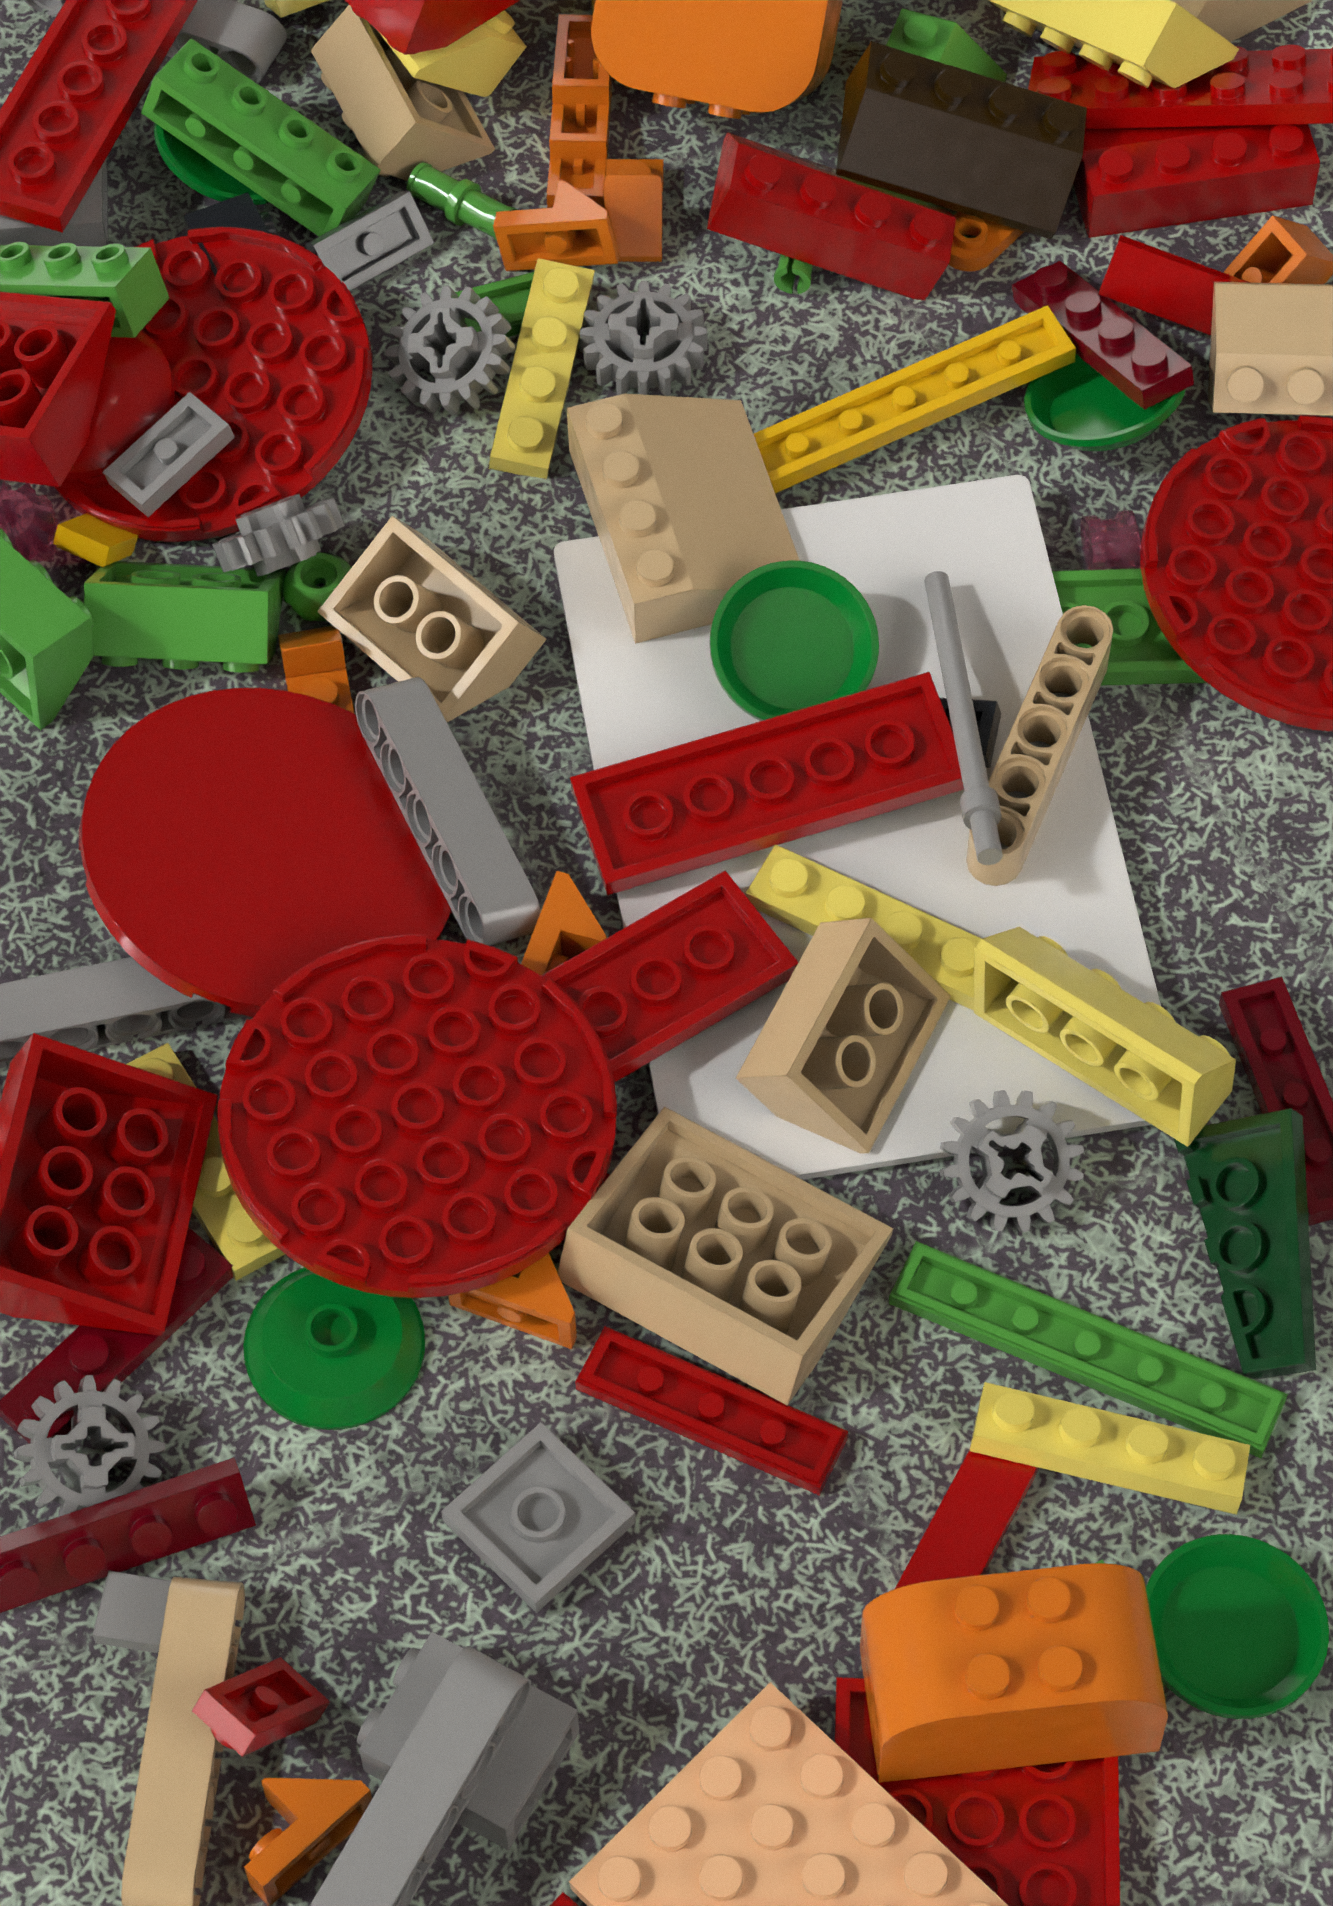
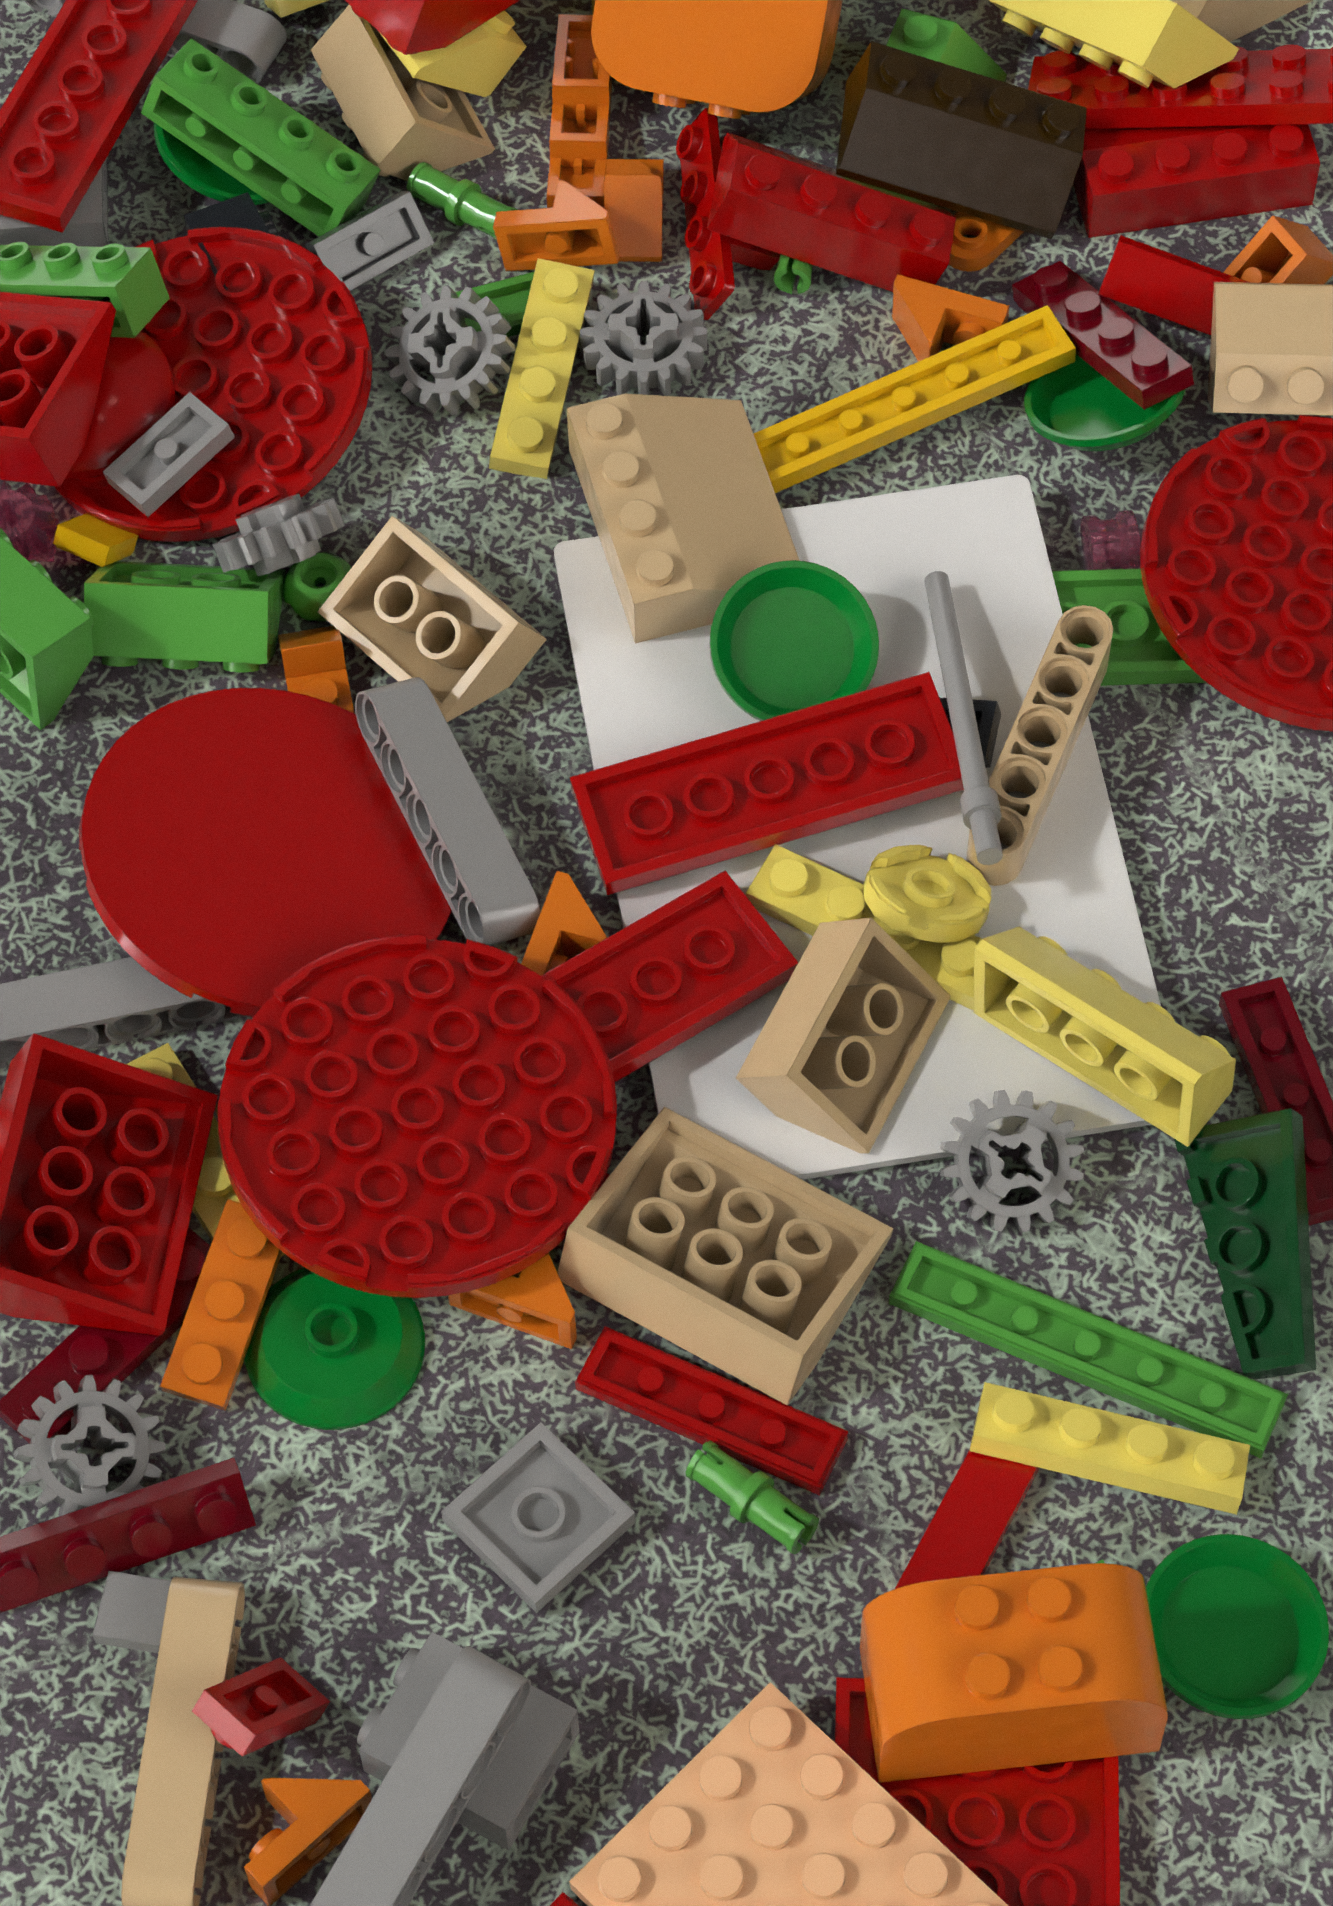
none -> orange plate [160,1199,282,1411]
none -> red bracket [676,108,780,320]
none -> bright green pin [685,1440,819,1554]
none -> light yellow tile [864,845,991,943]
none -> orange slope [892,274,1009,361]

